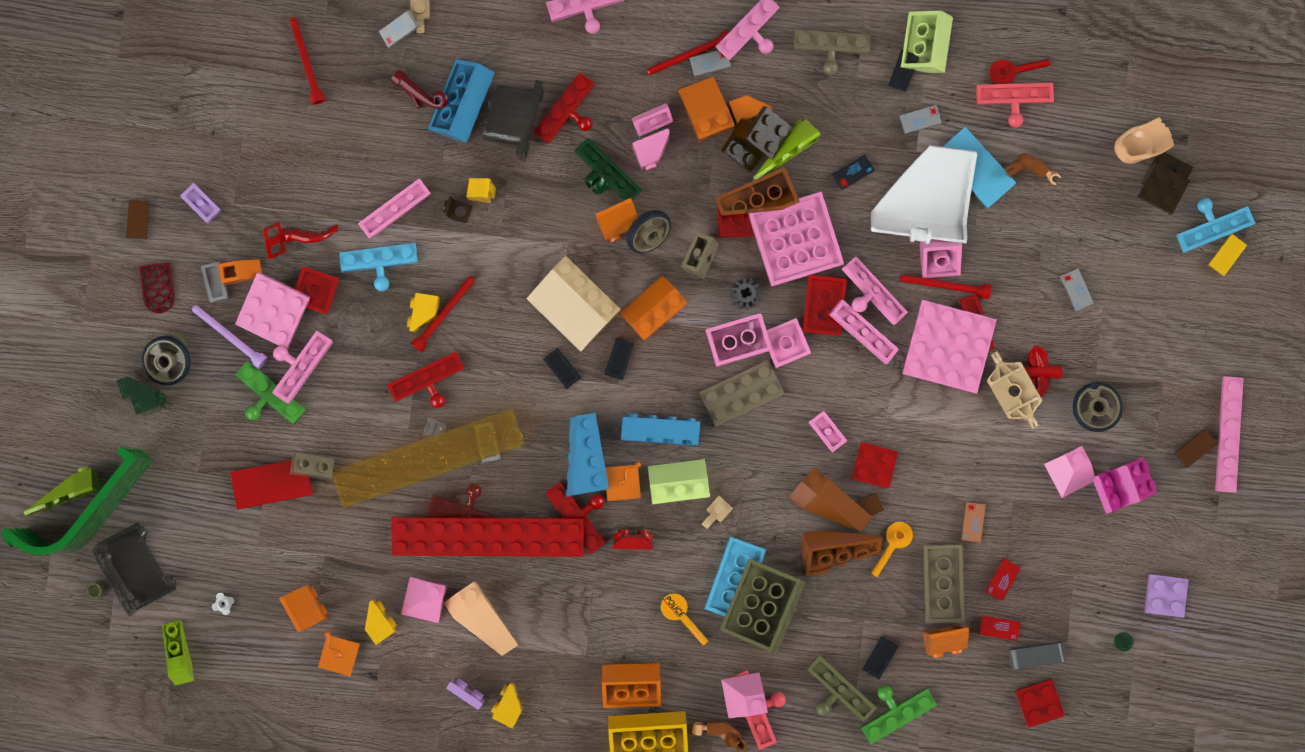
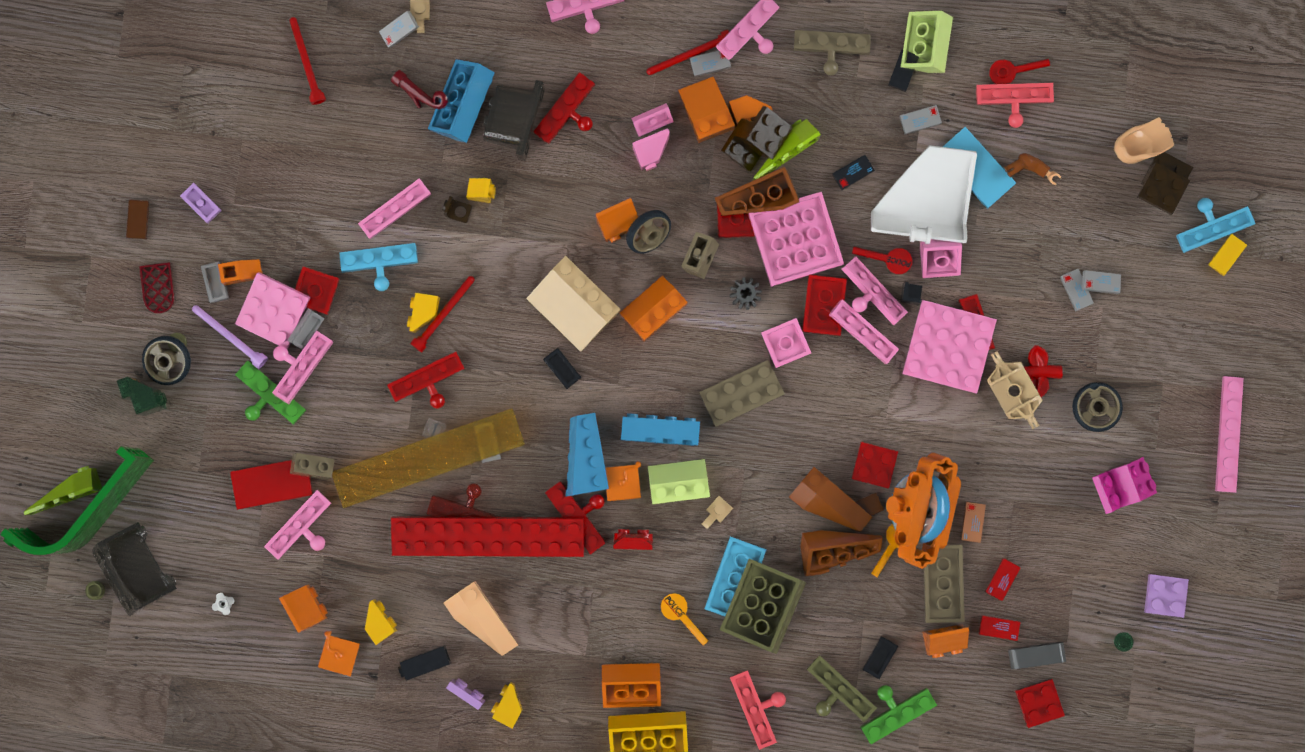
lime slope [162,620,194,686] -> none
red piece [263,222,338,260] -> none
bright pink slope [401,577,448,623] -> none
dark green plate [574,138,642,201] -> none
black tile [604,338,634,380] -> none
dark orange arm [692,721,747,752] -> none
bright pink brick [705,313,772,368] -> none
bright pink slope [721,672,768,718] -> none
bright pink plate [808,411,847,453] -> none
red piece [899,275,992,300] -> none
bright pink slope [1044,446,1095,498] -> none
reddish brown tile [1175,429,1217,468] -> none
none -> bright pink plate [264,490,331,560]
none -> light grey tile [288,308,324,350]
none -> black brick [398,645,451,681]
none -> red piece [852,246,912,275]
none -> orange piece [886,453,961,569]
none -> black panel [900,281,922,305]
none -> light grey tile [1082,270,1121,294]

